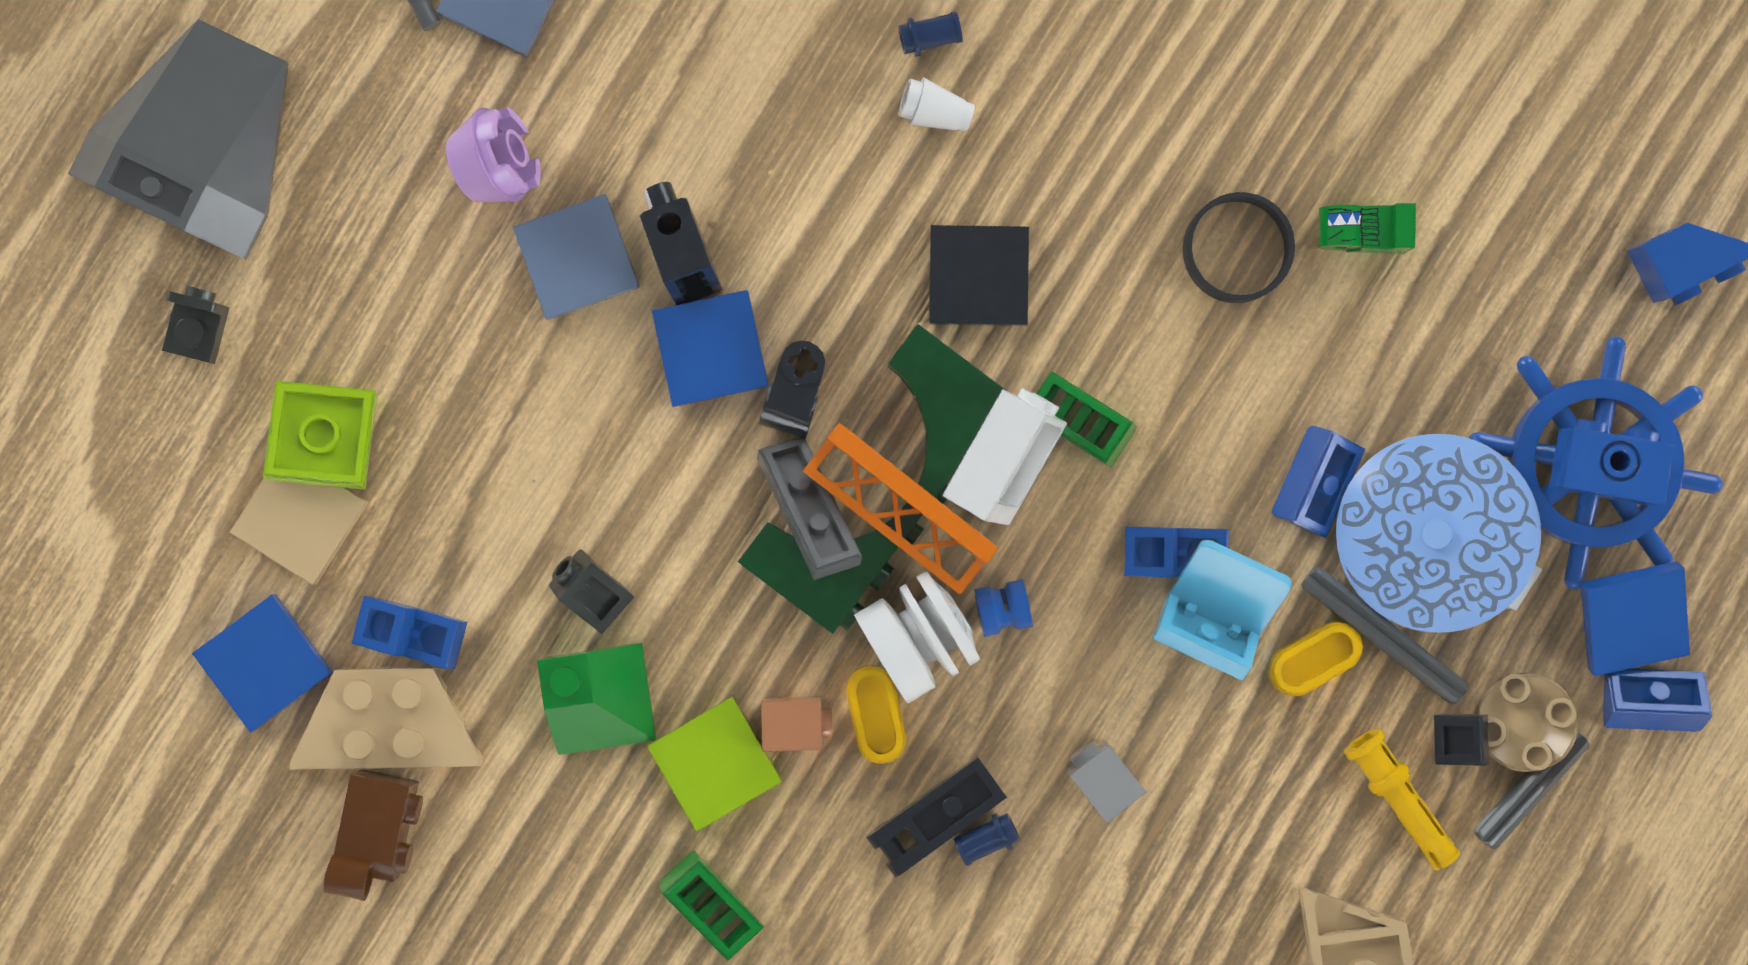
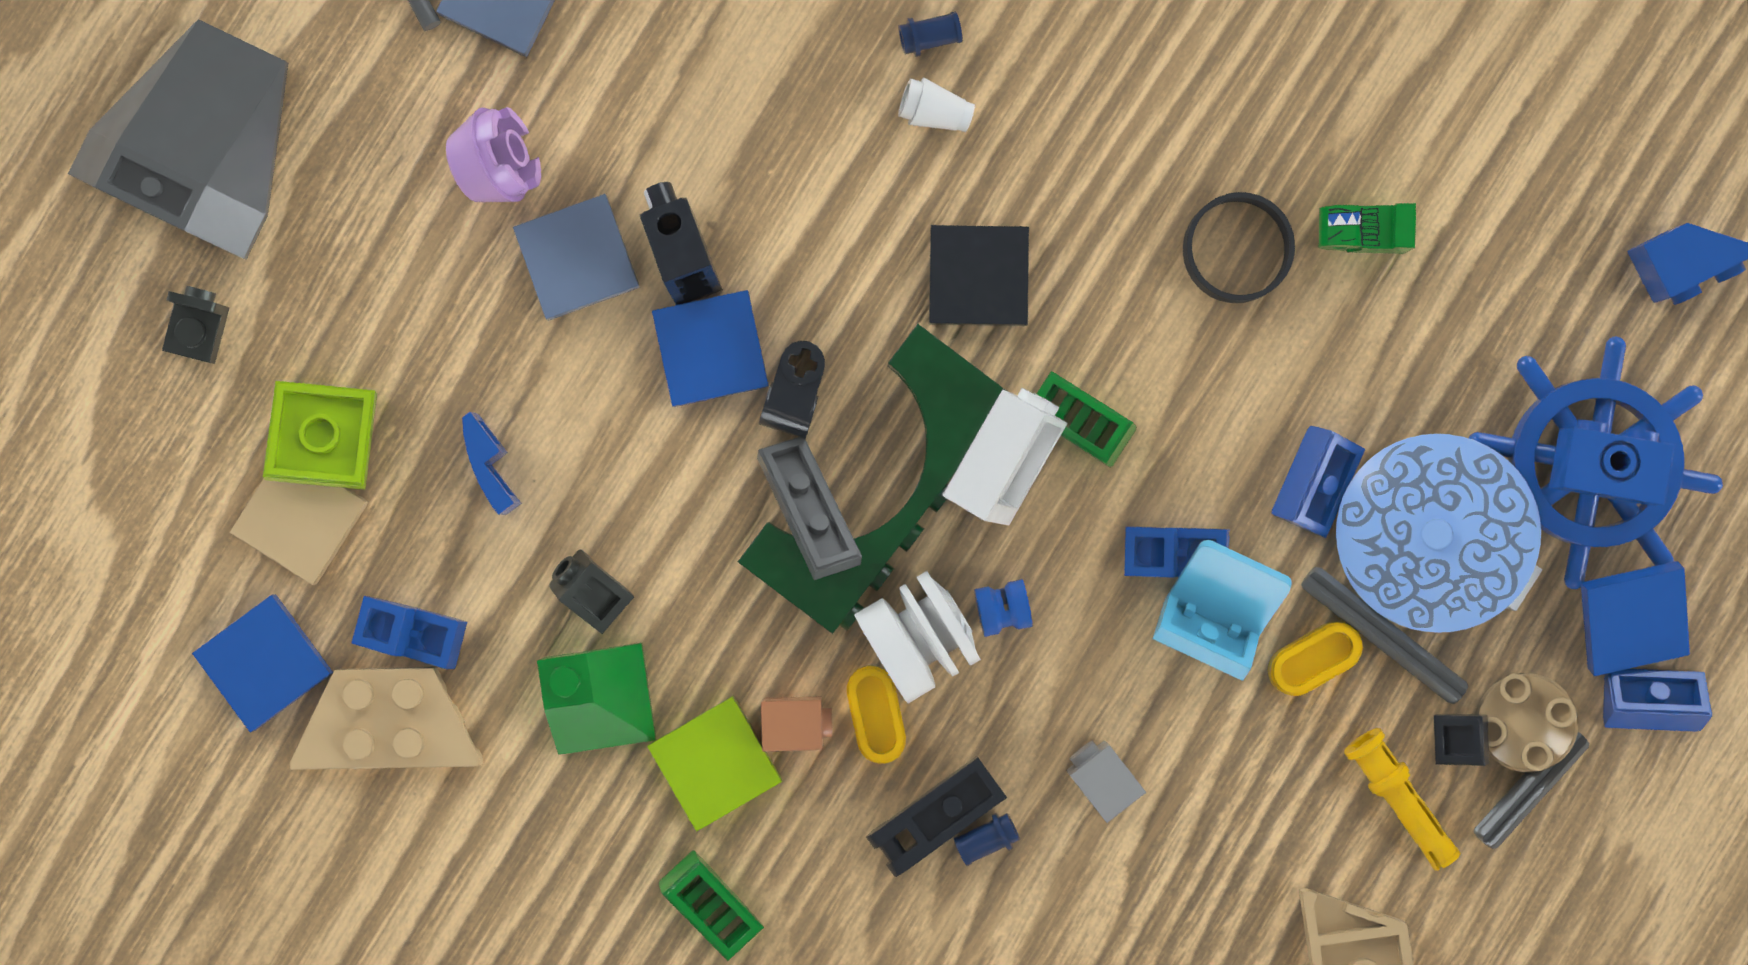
reddish brown hinge [323,770,423,901] -> none
orange fence [803,423,999,595] -> none
none -> blue slope [462,412,522,515]

